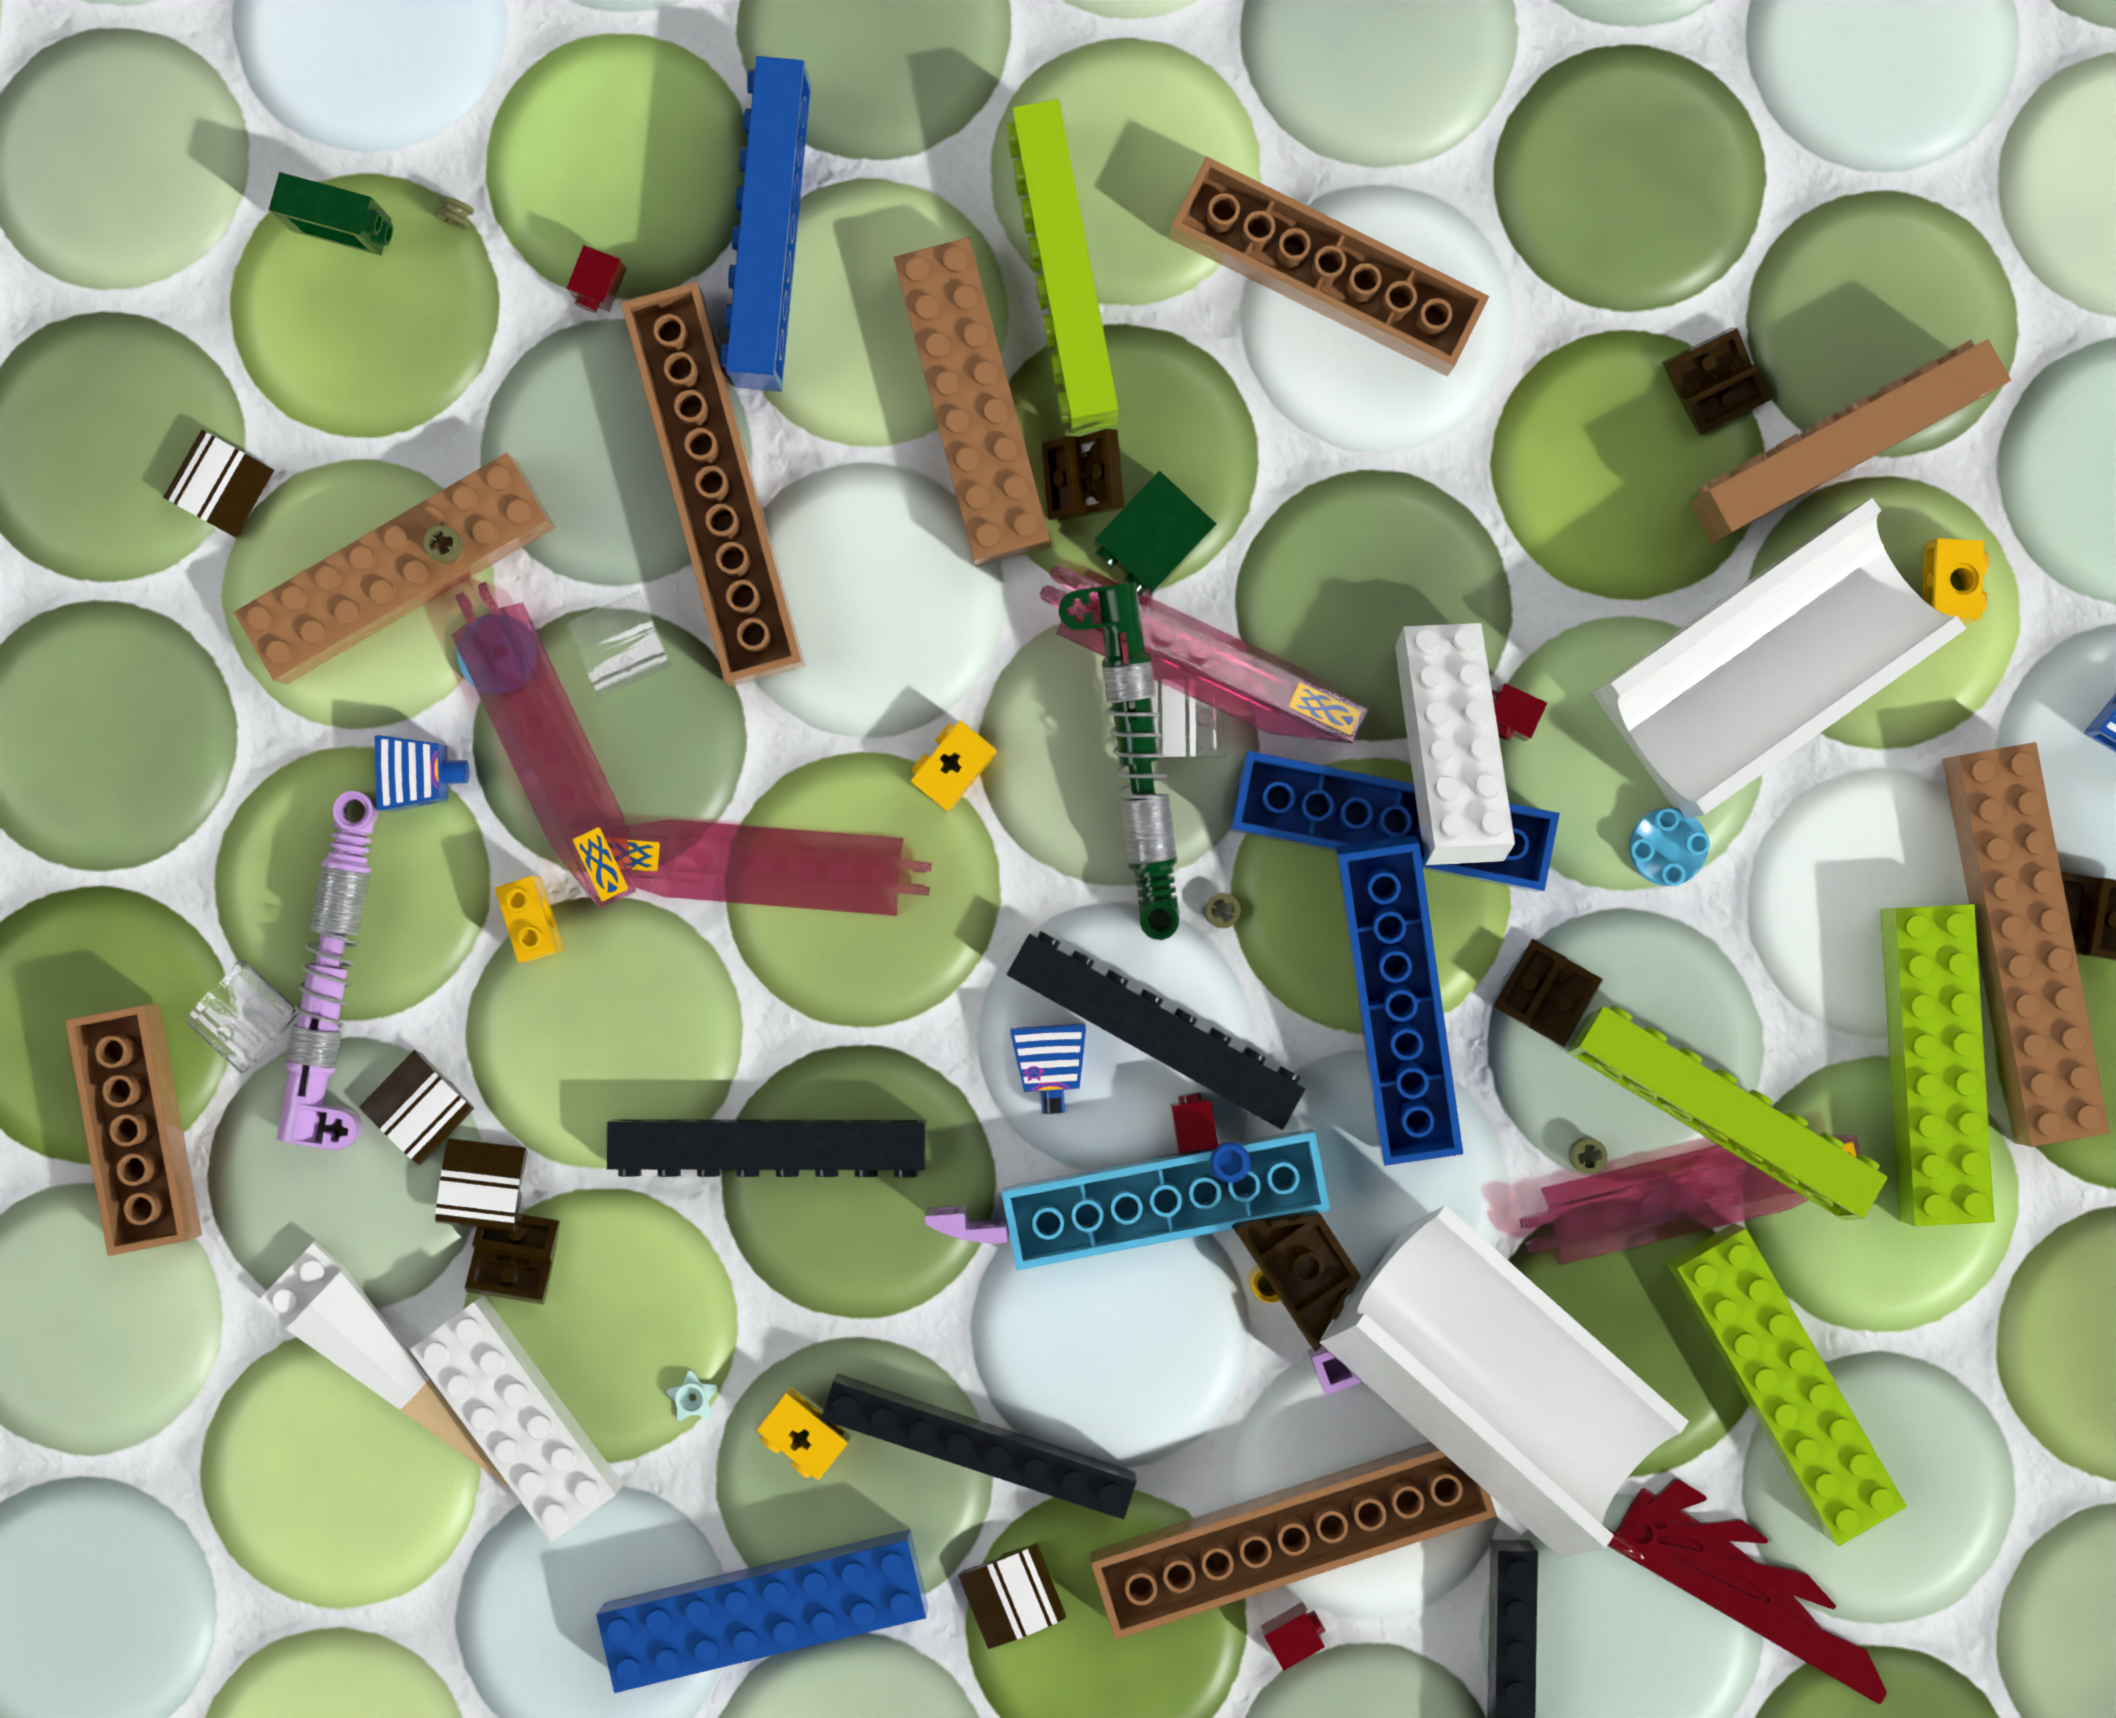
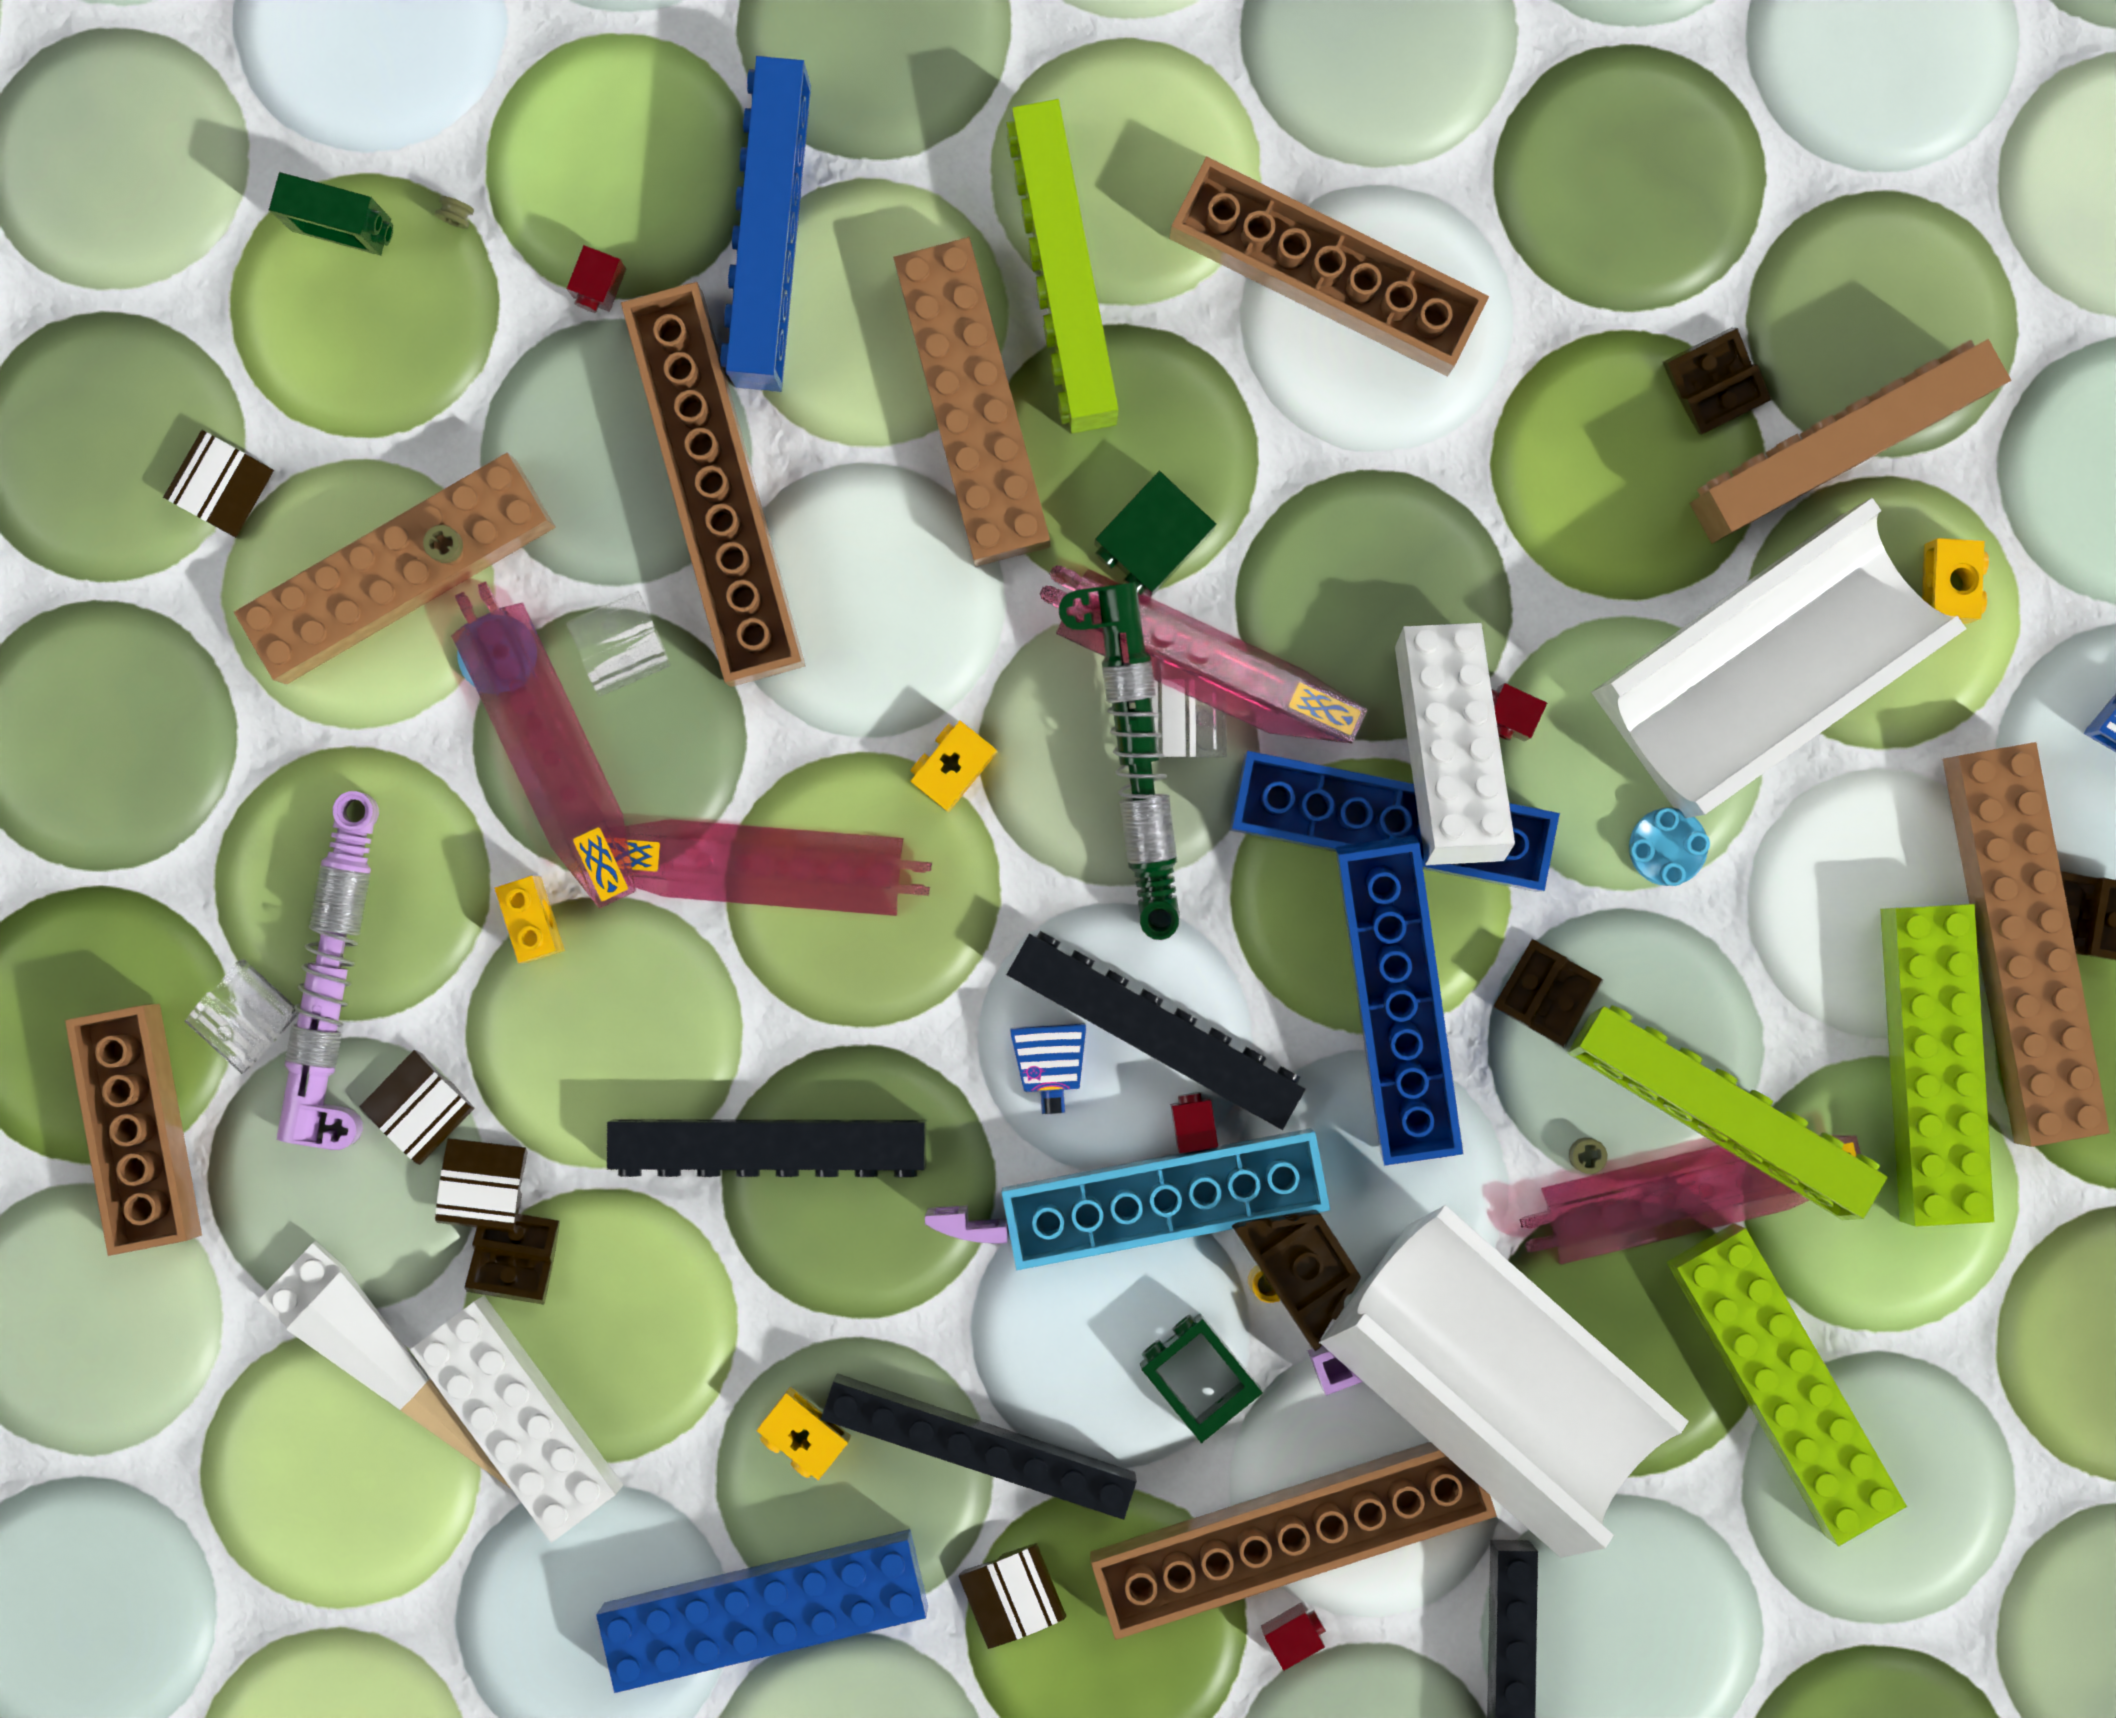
blue torso [375,735,470,812] -> none
light aqua plate [666,1371,717,1421] -> none
dark brown slope [1042,429,1125,521] -> none
olive bush [1205,893,1241,929] -> none
blue tile [1210,1141,1251,1183] -> none
dark red animal [1604,1478,1887,1704] -> none
none -> dark green window [1140,1313,1263,1444]

